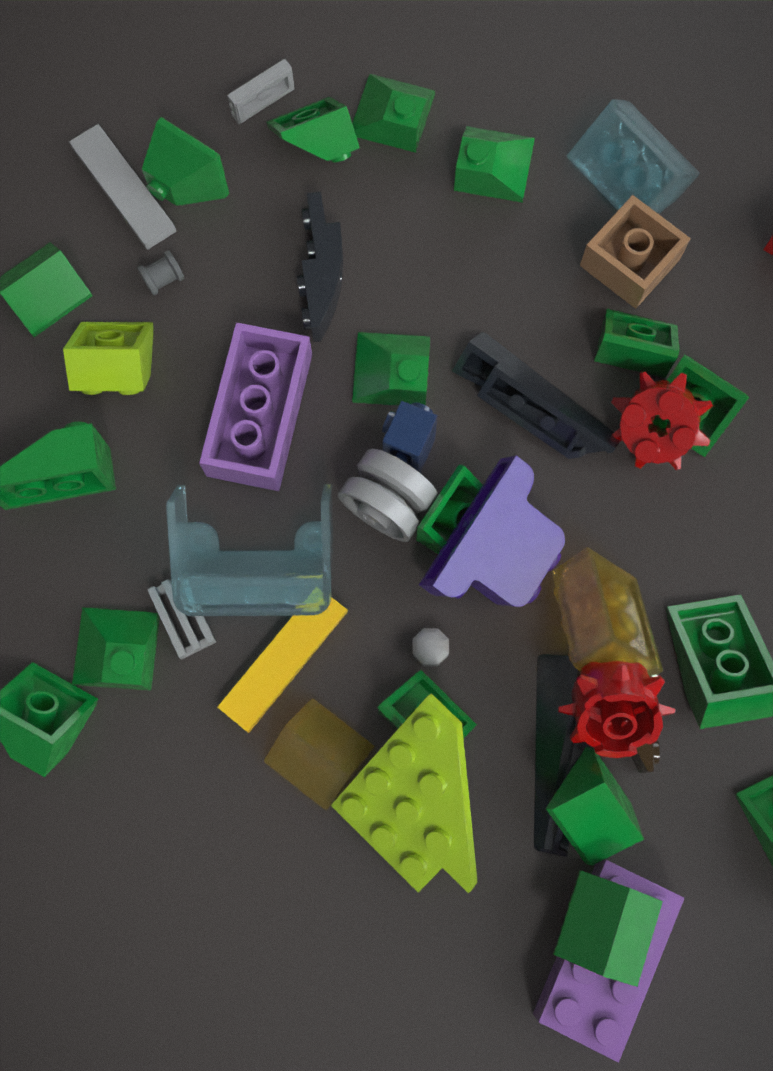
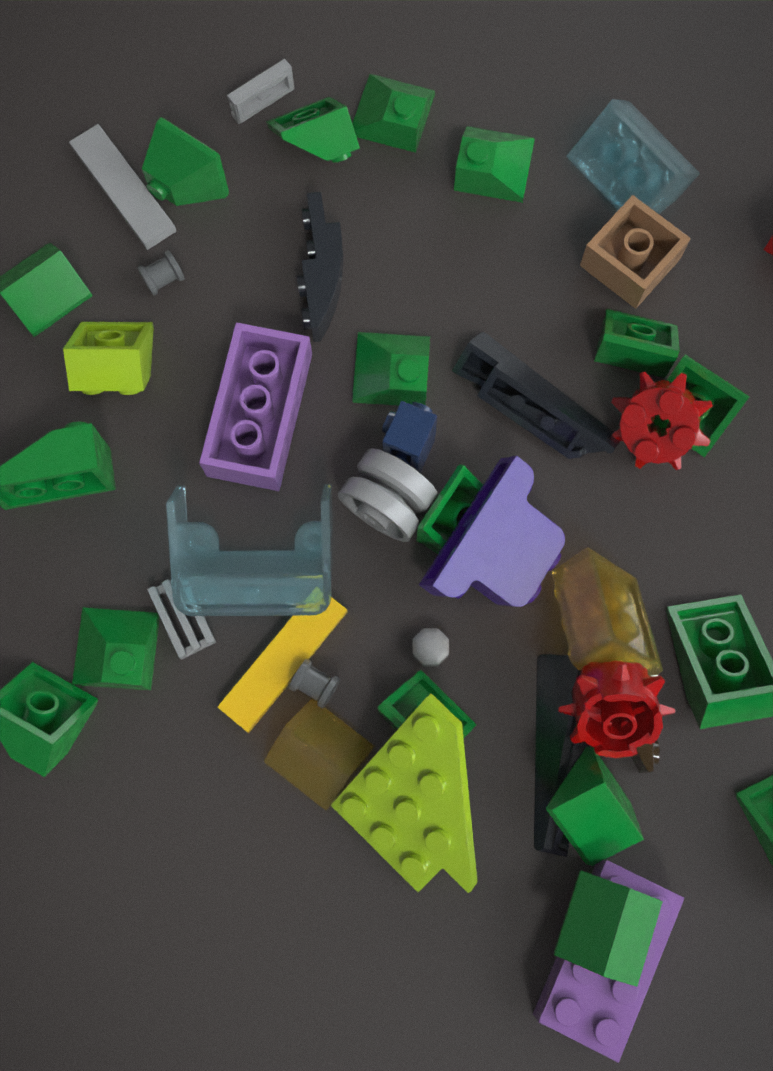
none -> dark grey bush [289,658,341,709]

